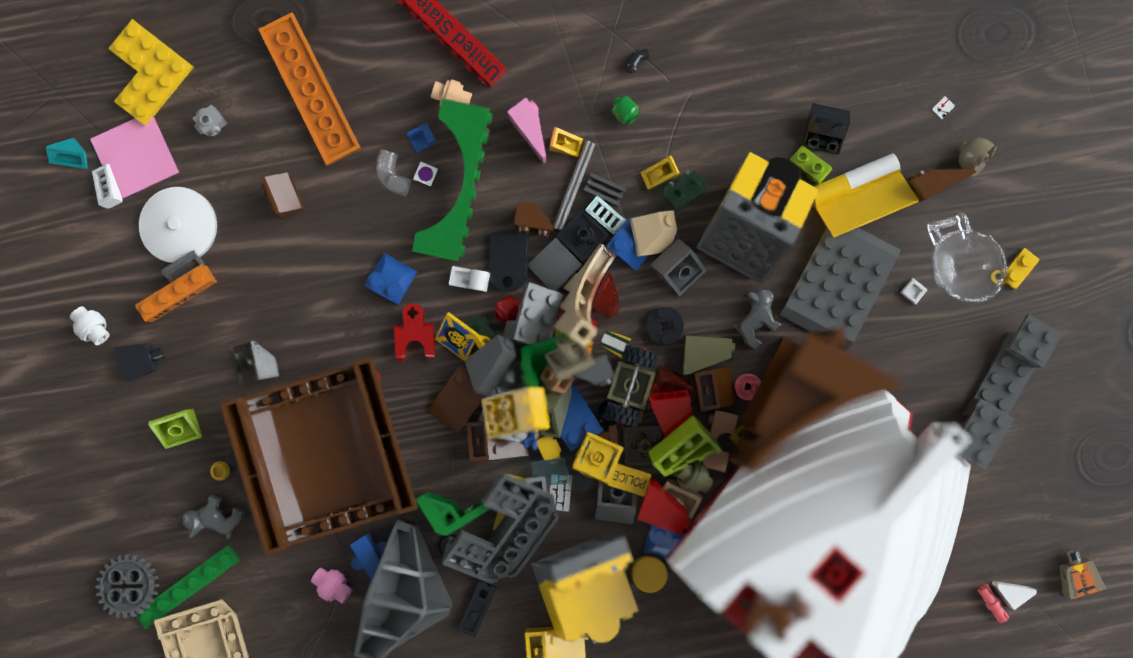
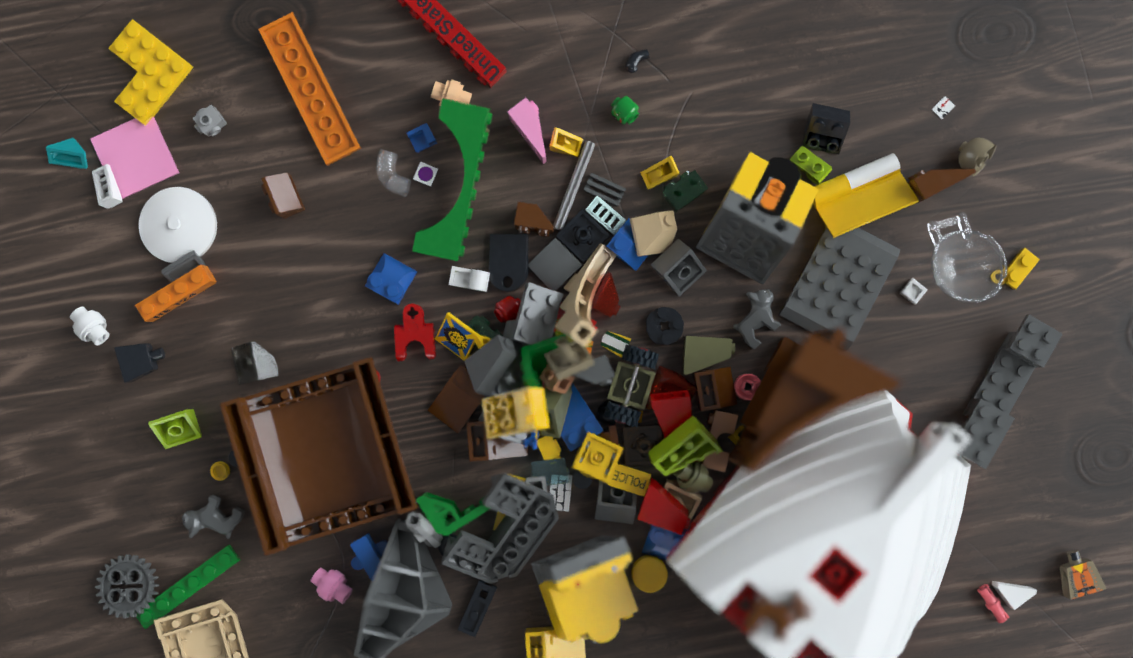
none -> light grey piece [406,512,443,548]

